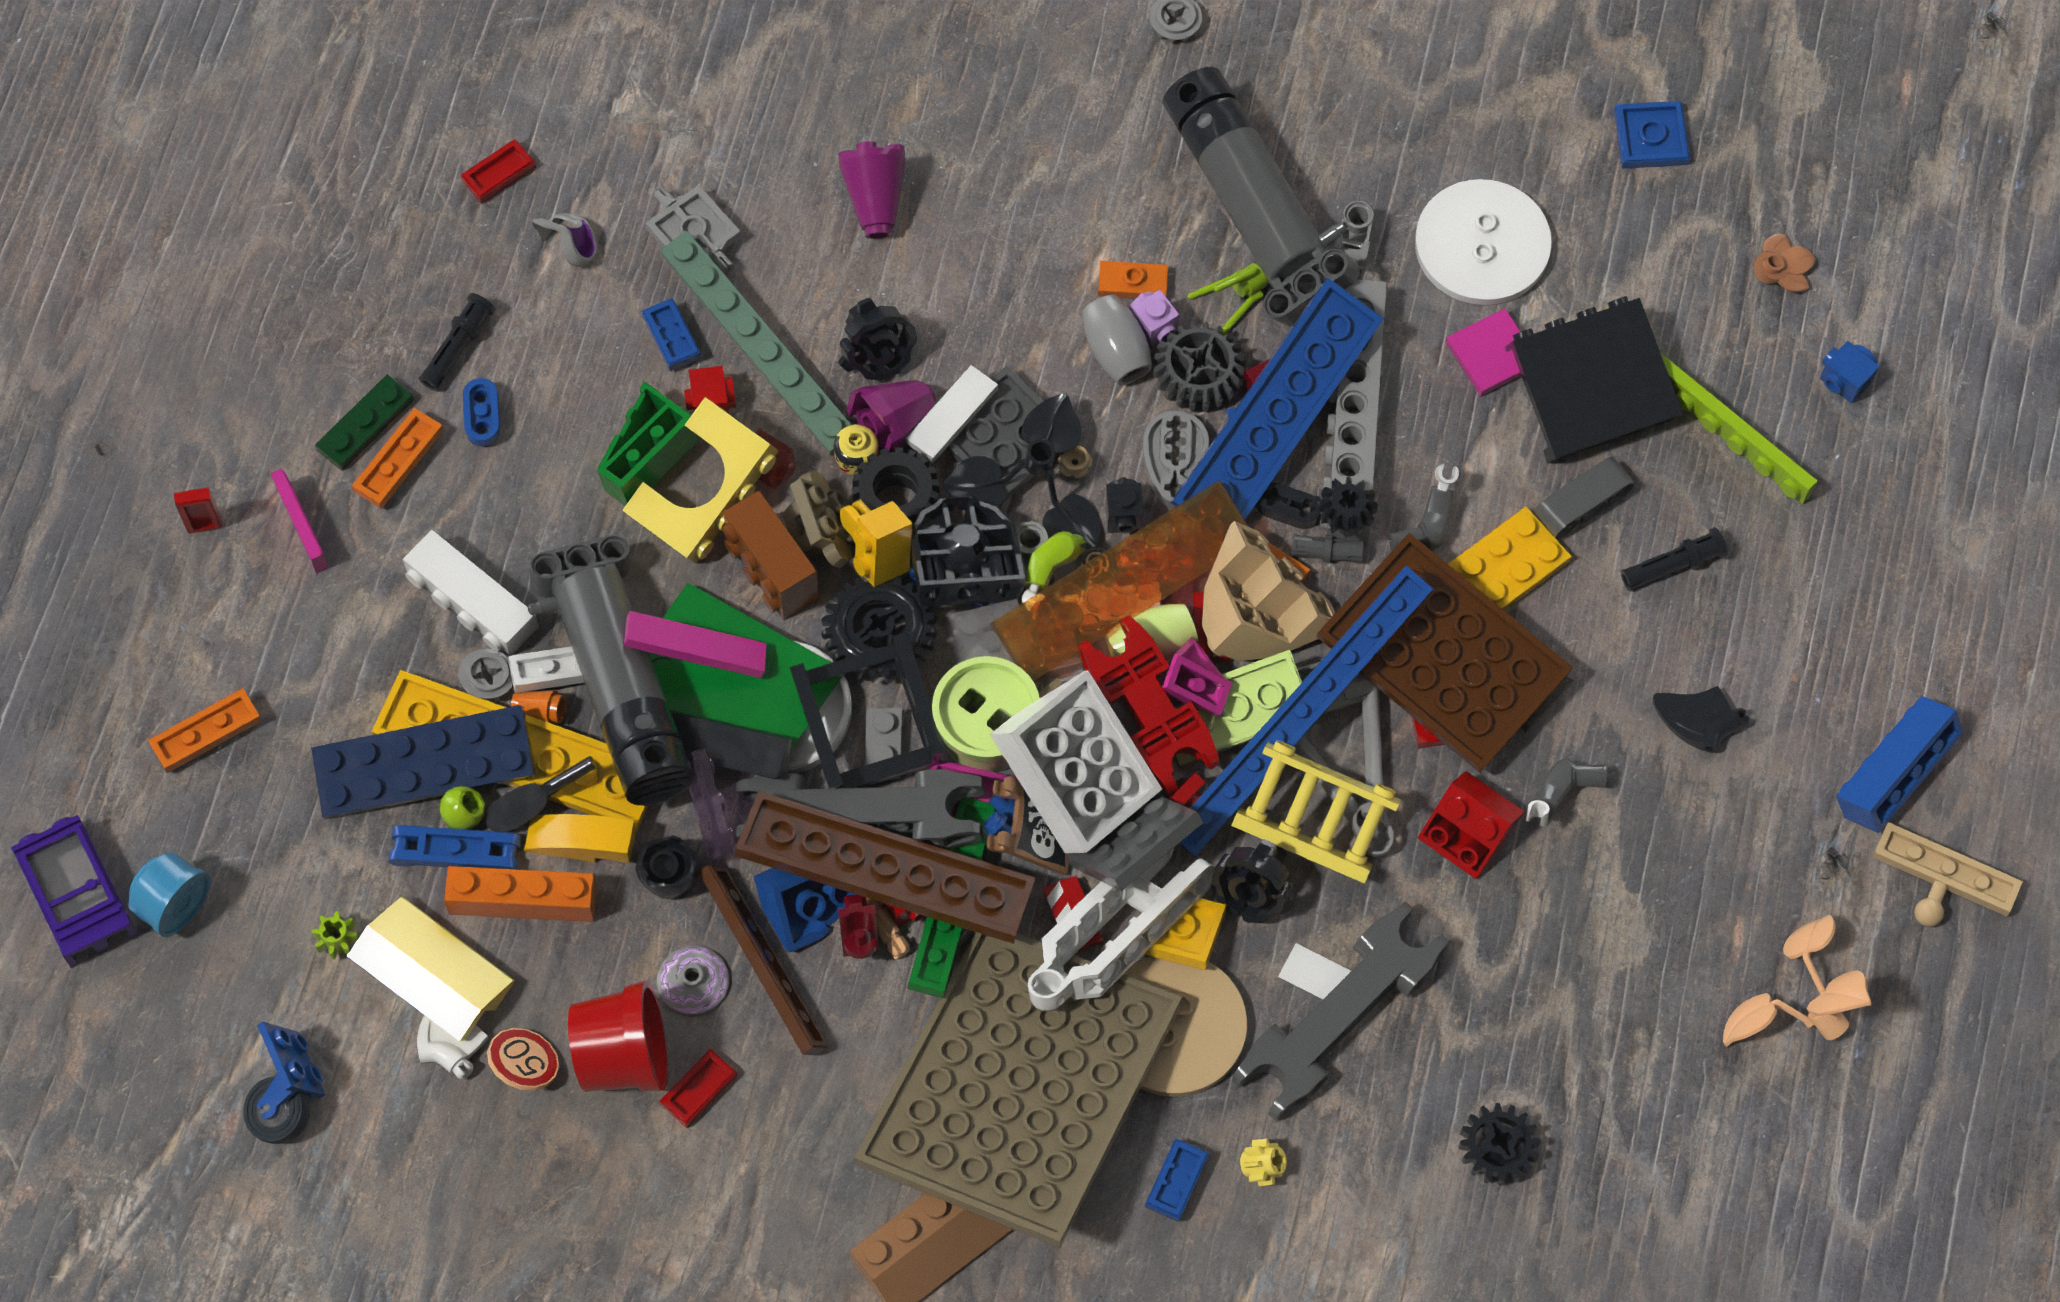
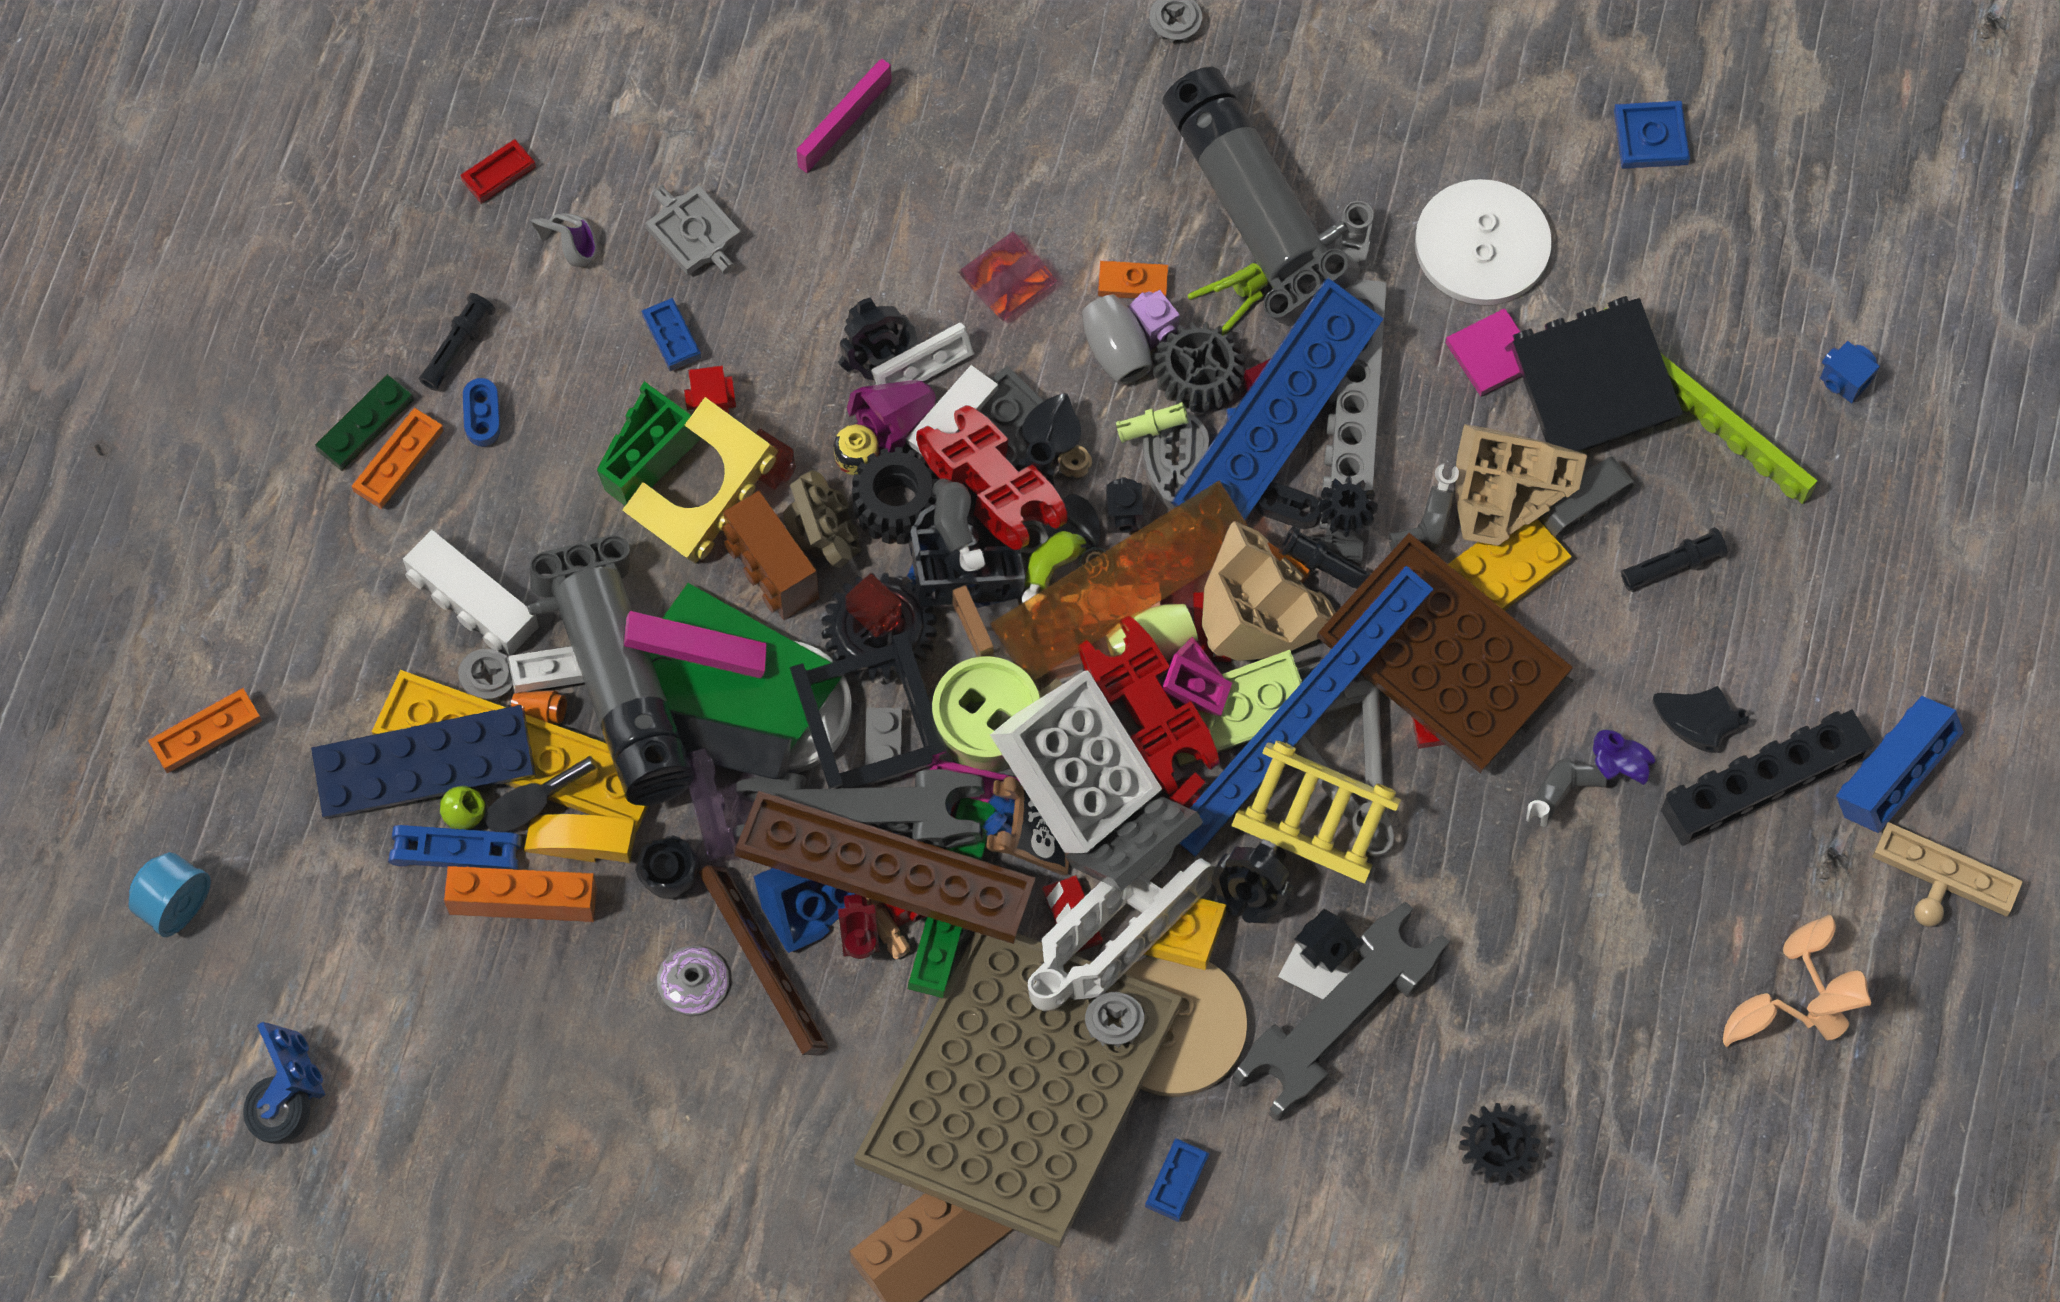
dark purple door [11,815,138,968] -> none
red tile [174,487,222,534] -> none
dark pink tile [270,468,328,574] -> none
lime gear [311,911,359,960] -> none
light yellow slope [347,897,515,1041] -> none
white arm [417,1015,488,1079] -> none
piece [487,1028,559,1091] -> none
red piece [568,980,668,1092] -> none
red tile [659,1049,738,1128] -> none
sand green plate [660,230,851,456] -> none
magenta cone [838,141,906,239] -> none
yellow brick [840,500,912,587] -> none
light yellow gear [1240,1138,1287,1186] -> none
red slope [1417,771,1525,879] -> none
nougat plate [1754,234,1816,292] -> none
none -> dark pink tile [796,59,892,173]
none -> clear red brick [845,573,902,637]
none -> white tile [871,322,974,385]
none -> red piece [916,405,1067,550]
none -> dark grey arm [933,479,985,571]
none -> medium nougat tile [953,585,994,657]
none -> clear pink slope [958,231,1057,322]
none -> light grey gear [1085,992,1144,1048]
none -> yellowish green pin [1116,402,1189,443]
none -> black pin [1279,525,1371,589]
none -> black brick [1294,909,1361,973]
none -> tan brick [1455,424,1587,546]
none -> dark purple plate [1593,730,1656,785]
none -> black brick [1661,709,1874,846]

